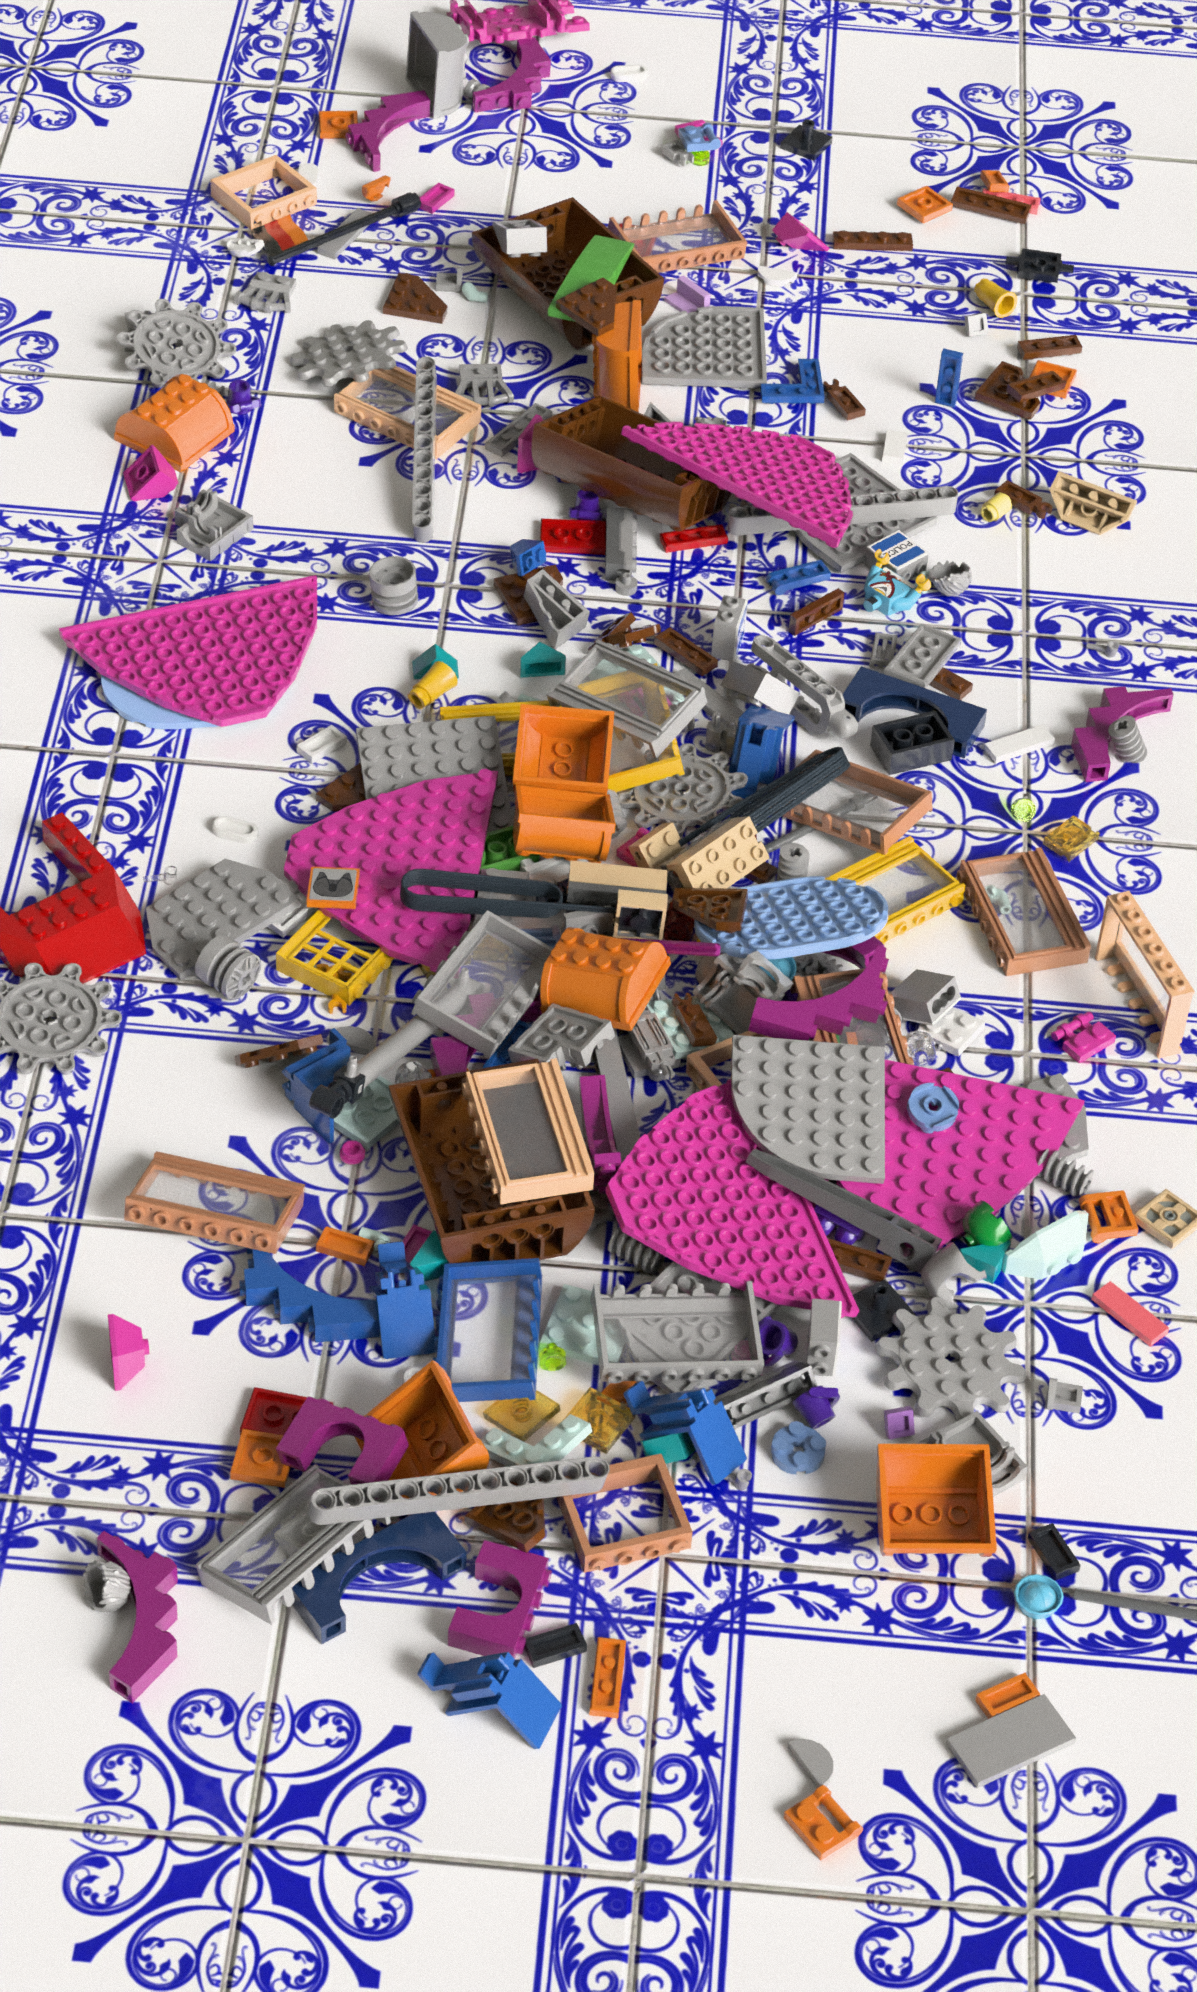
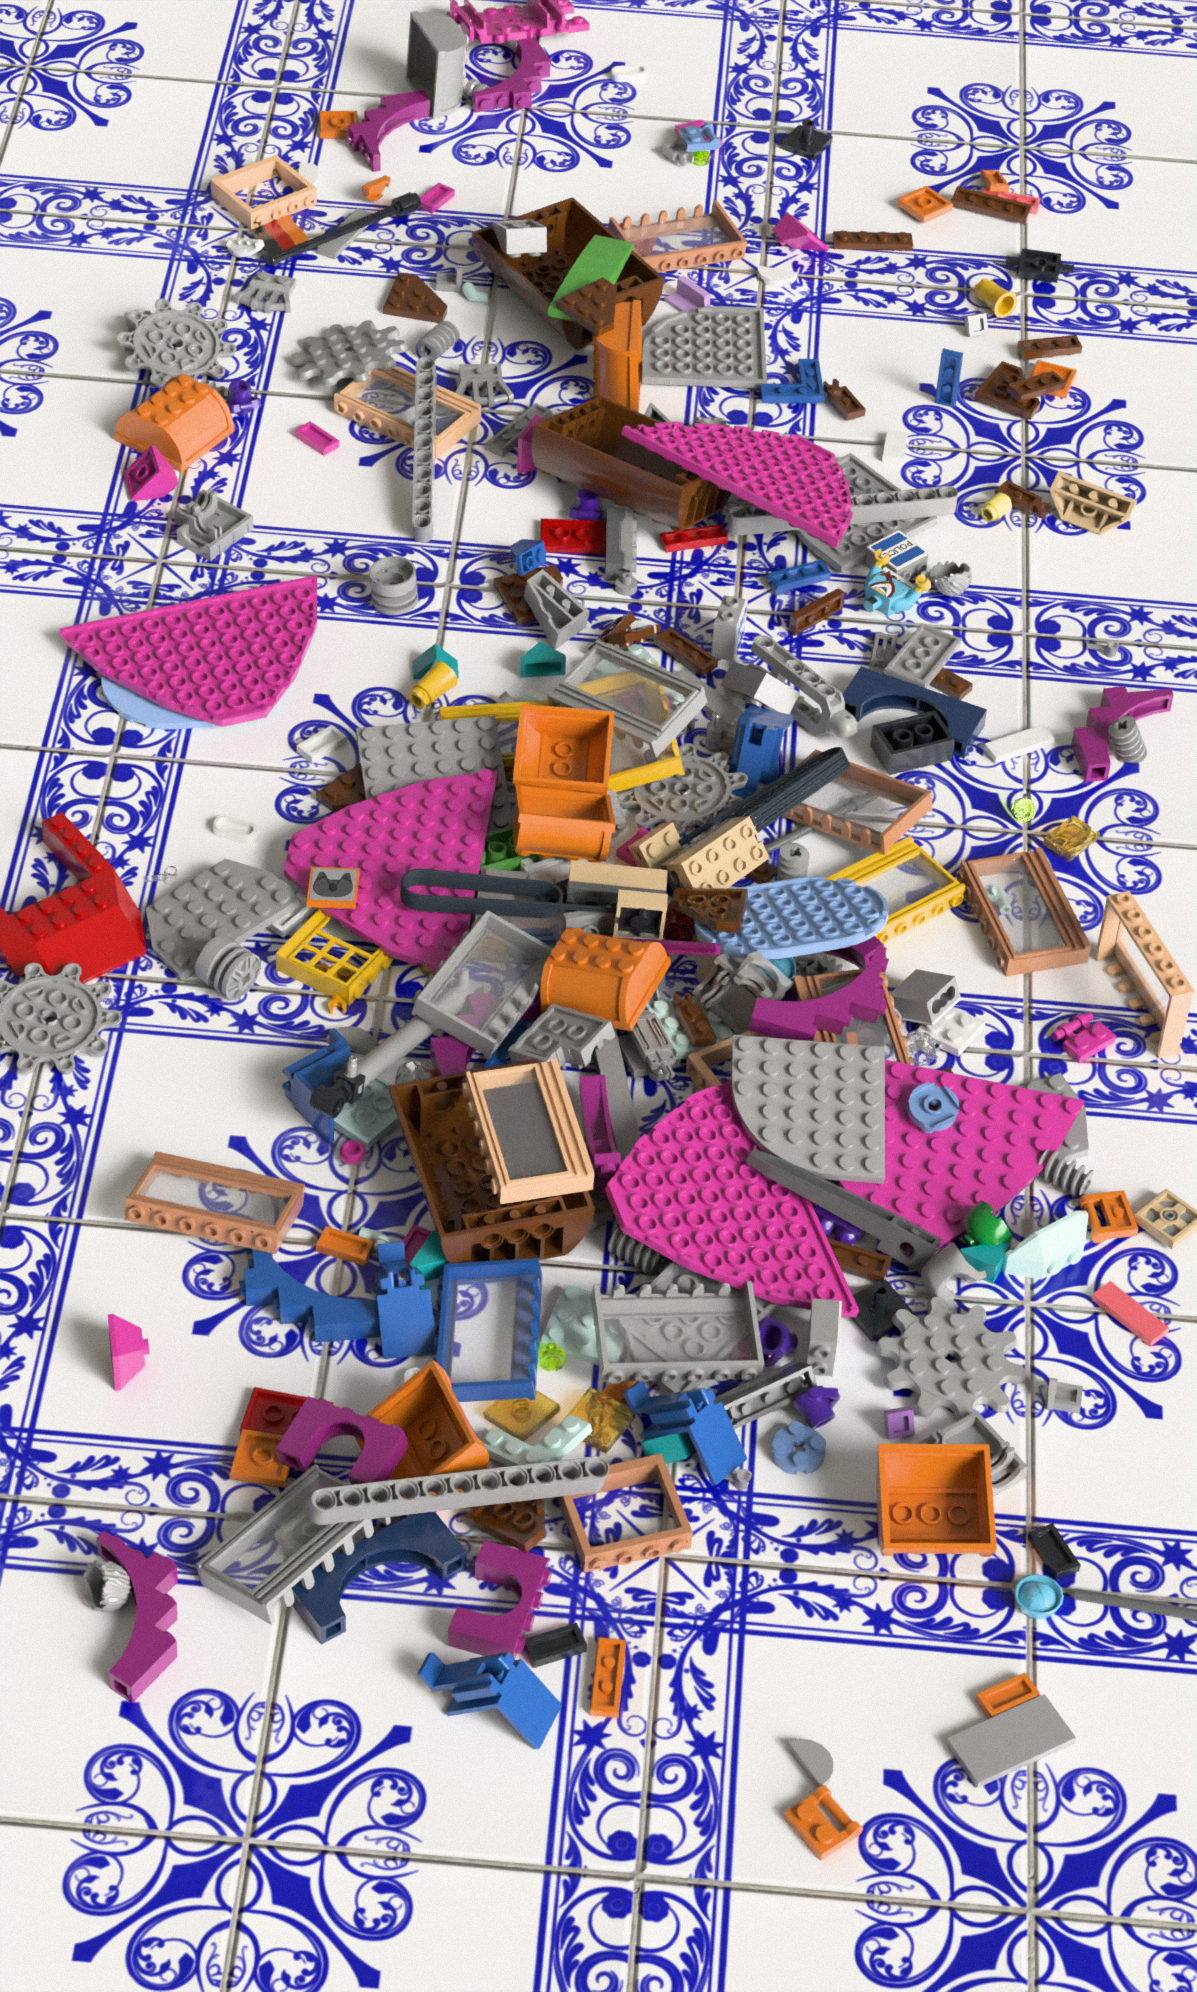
reddish brown plate [234,1034,324,1068] -> none
none -> dark pink tile [295,421,339,456]
none -> light grey piece [417,321,460,361]

